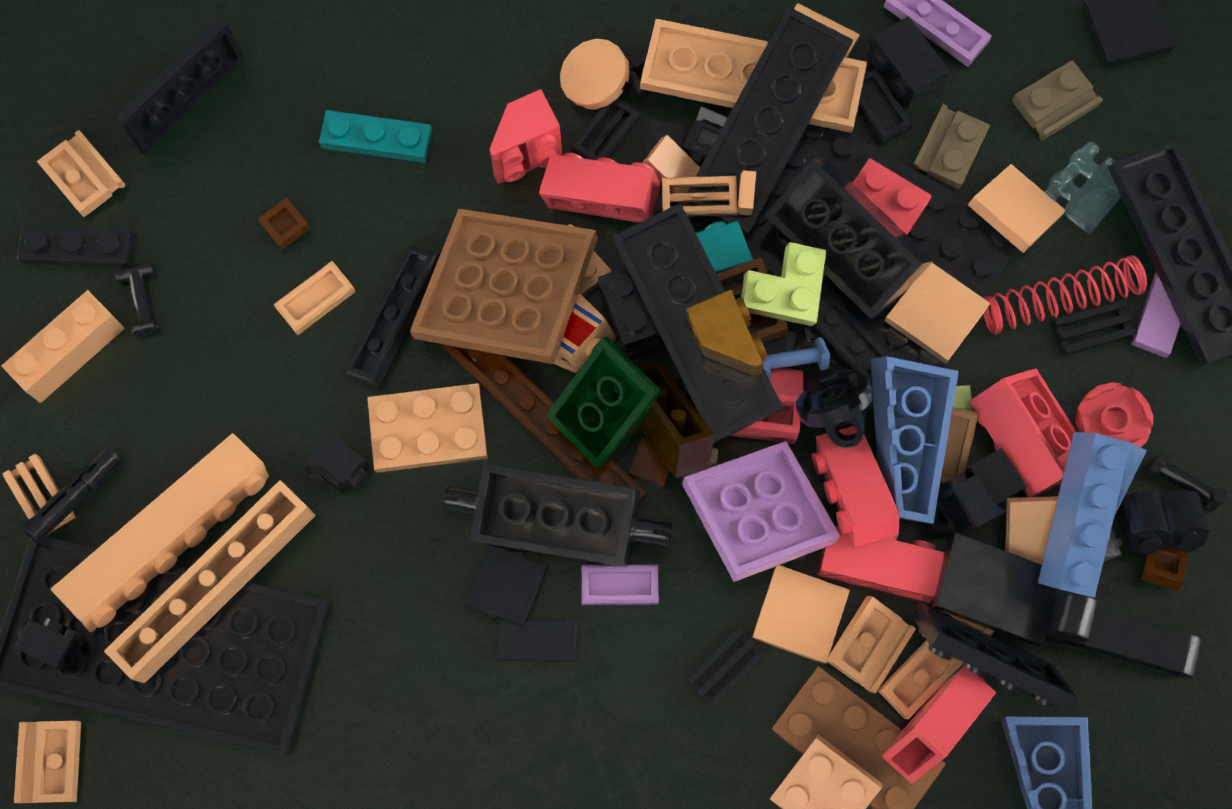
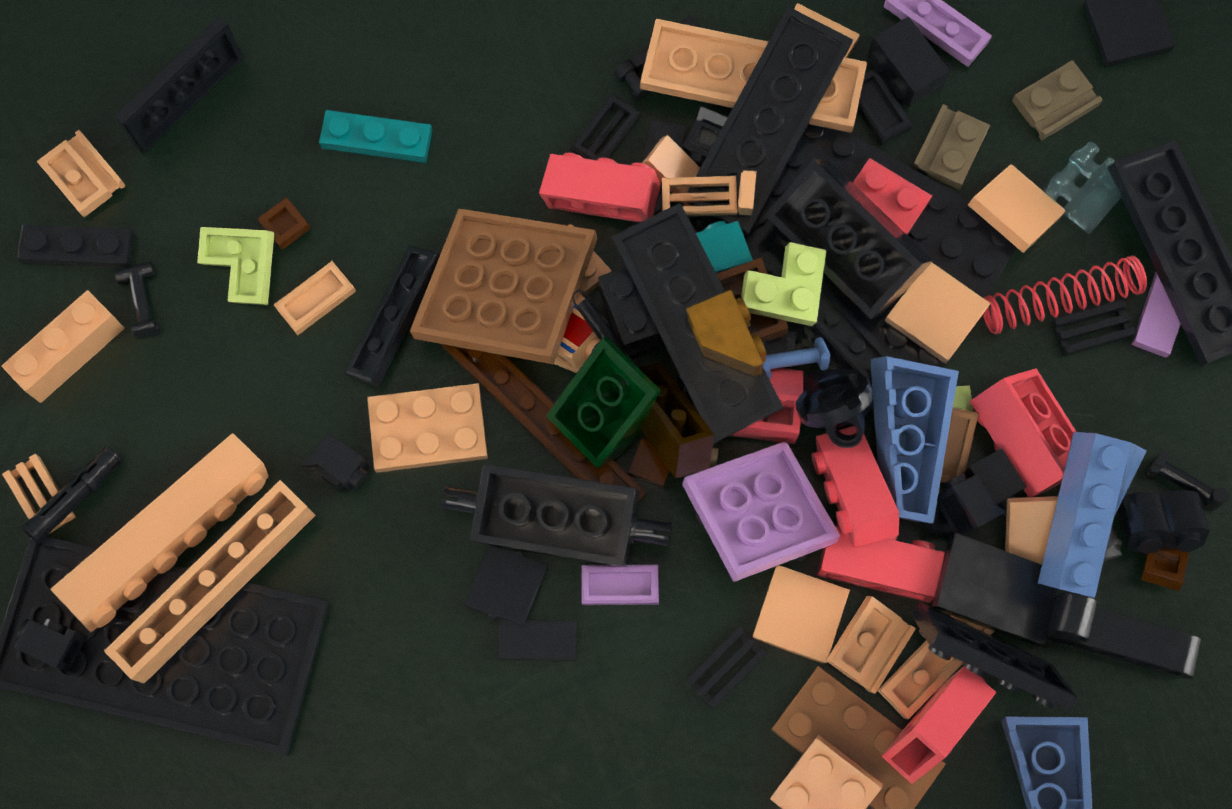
light nougat plate [14,721,81,803] -> none
coral slope [489,89,562,184] -> none
light nougat tile [560,39,630,110] -> none
coral tile [1075,382,1154,447] -> none
none -> yellowish green plate [197,227,274,305]
none -> black piece [573,290,632,361]

